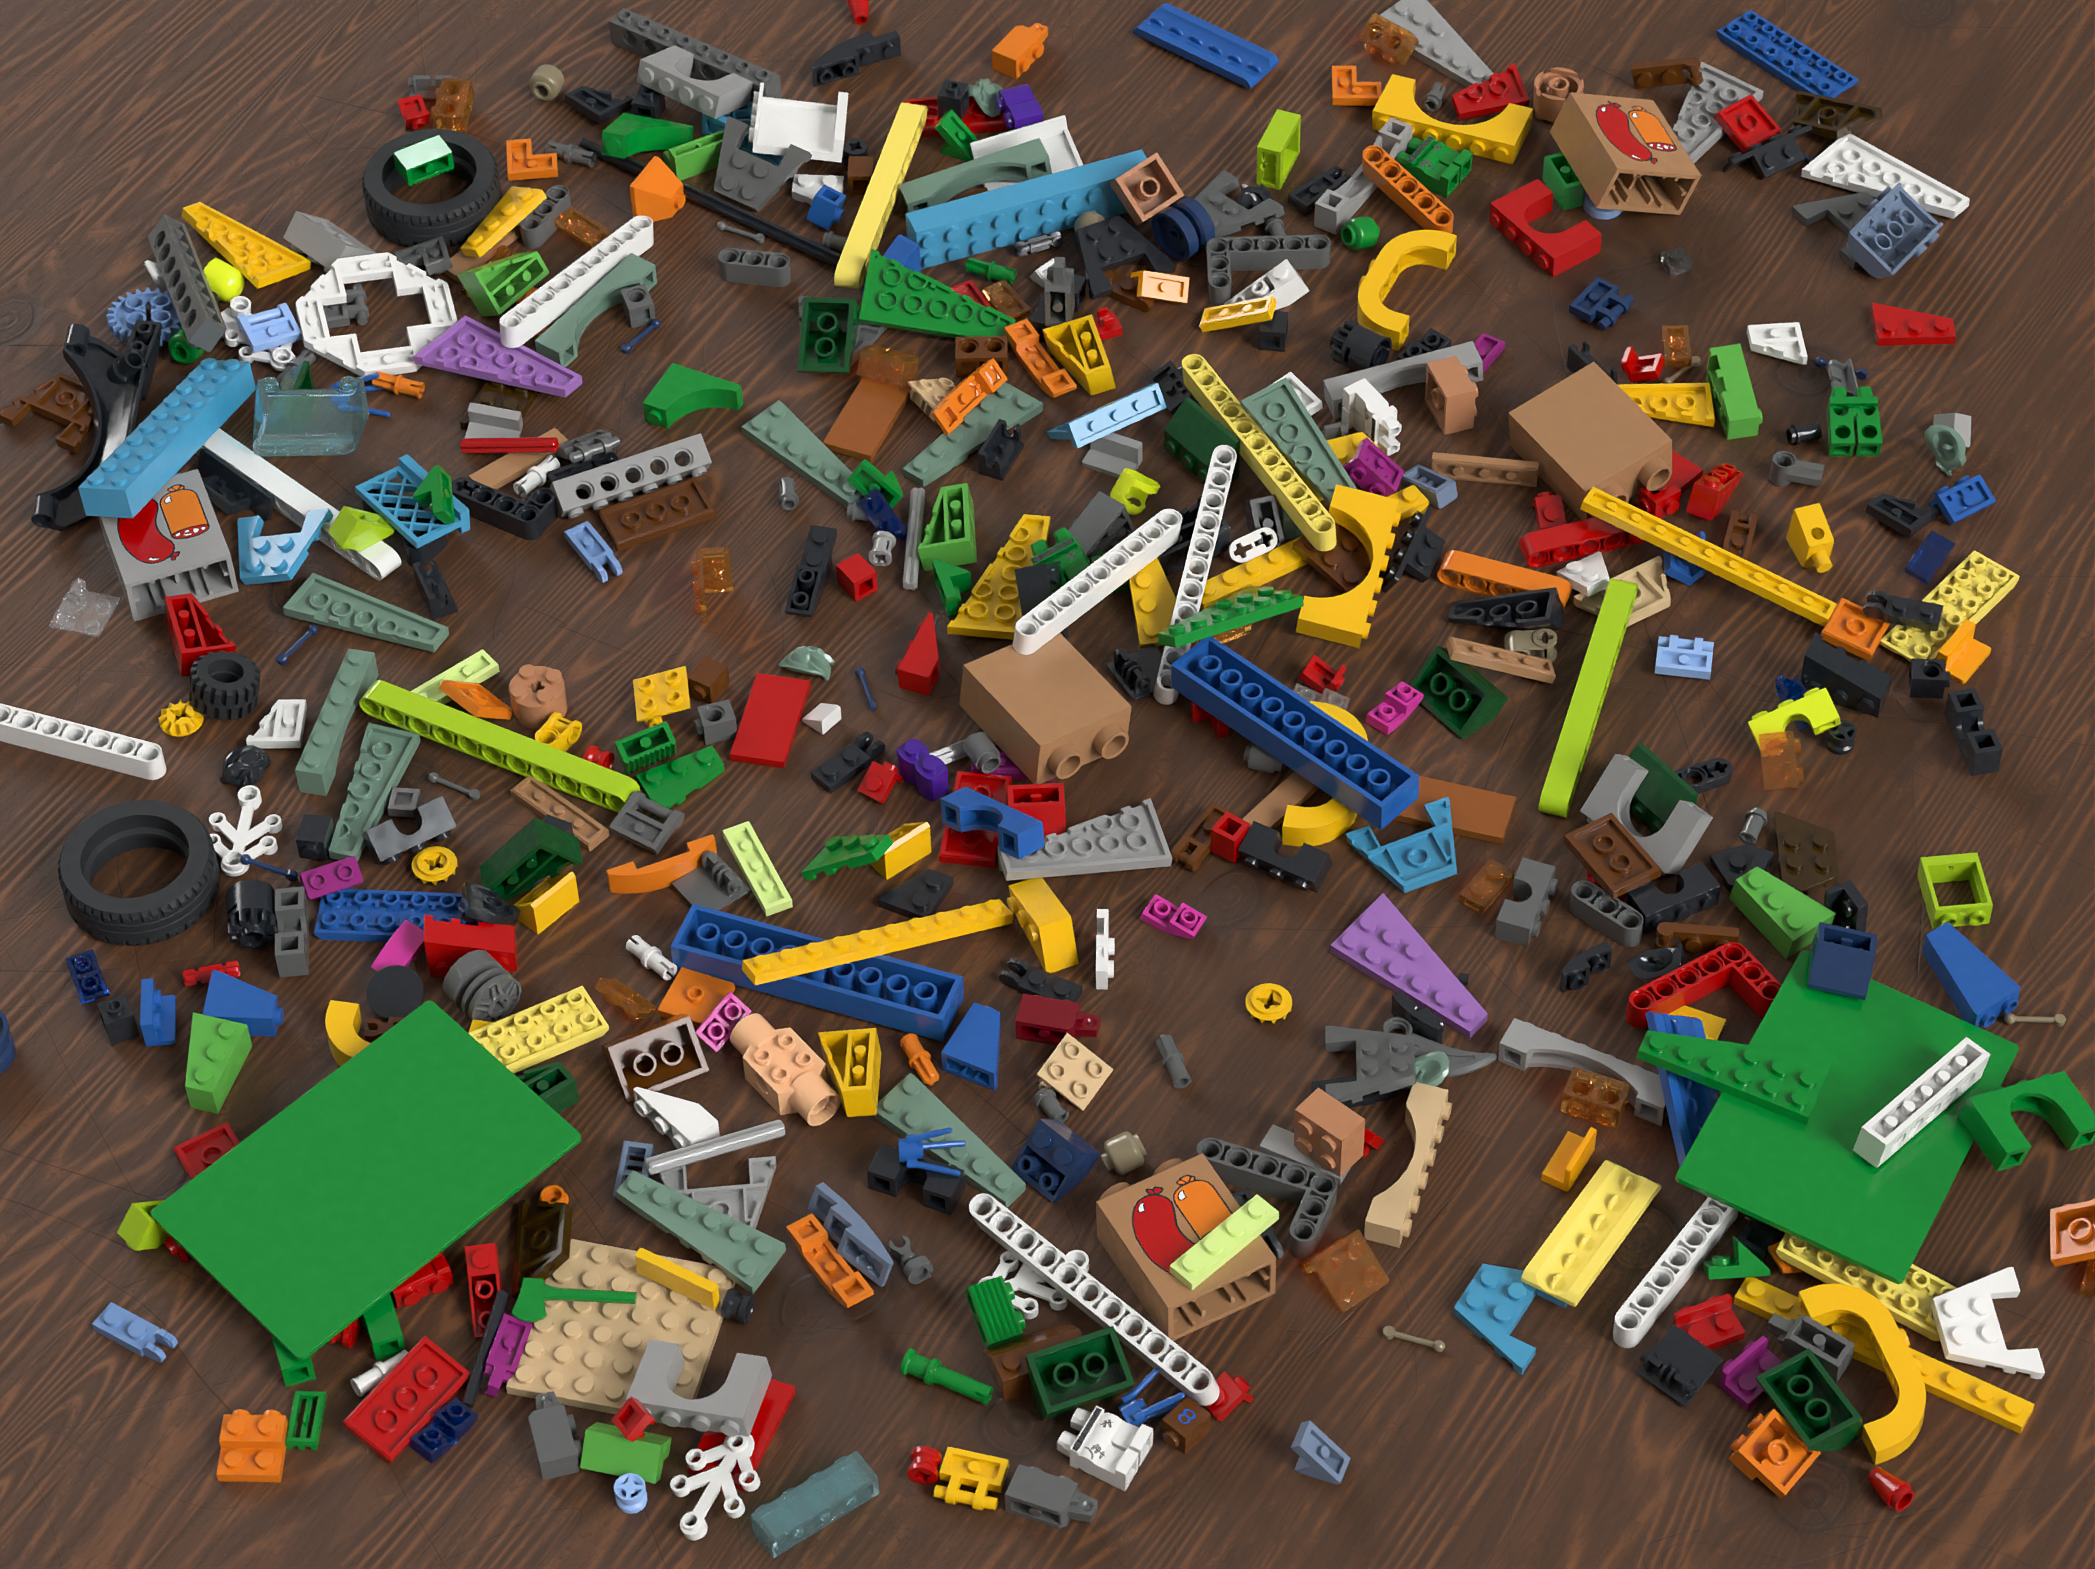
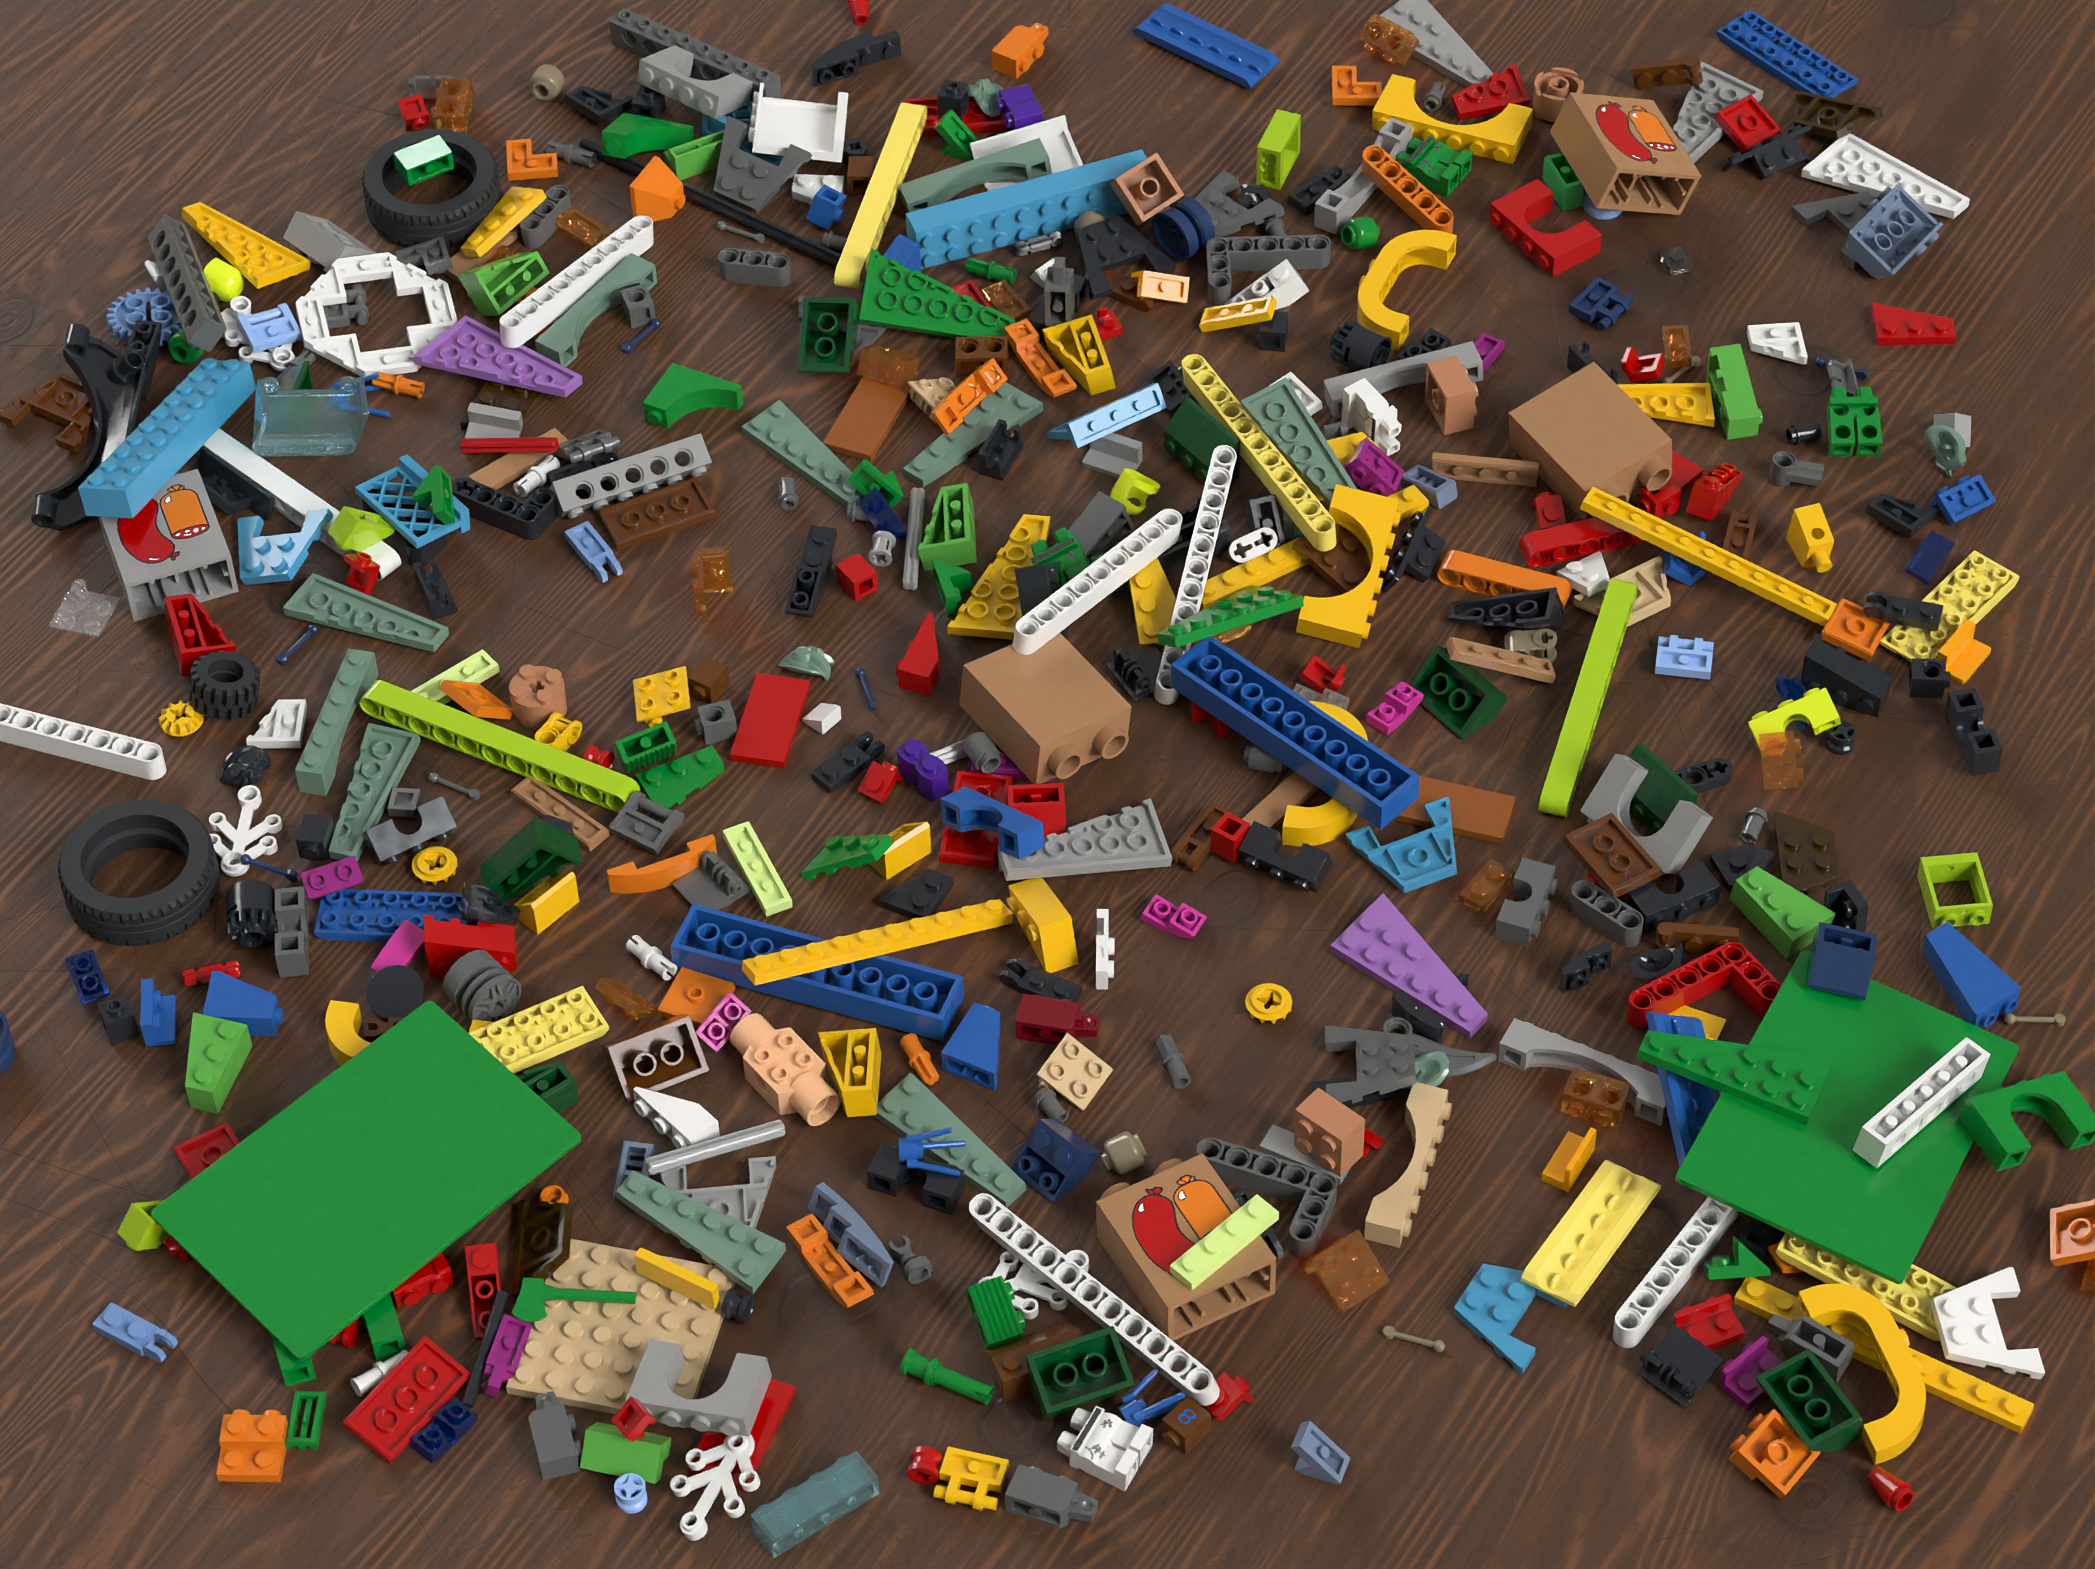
none -> red bracket [344,552,381,595]

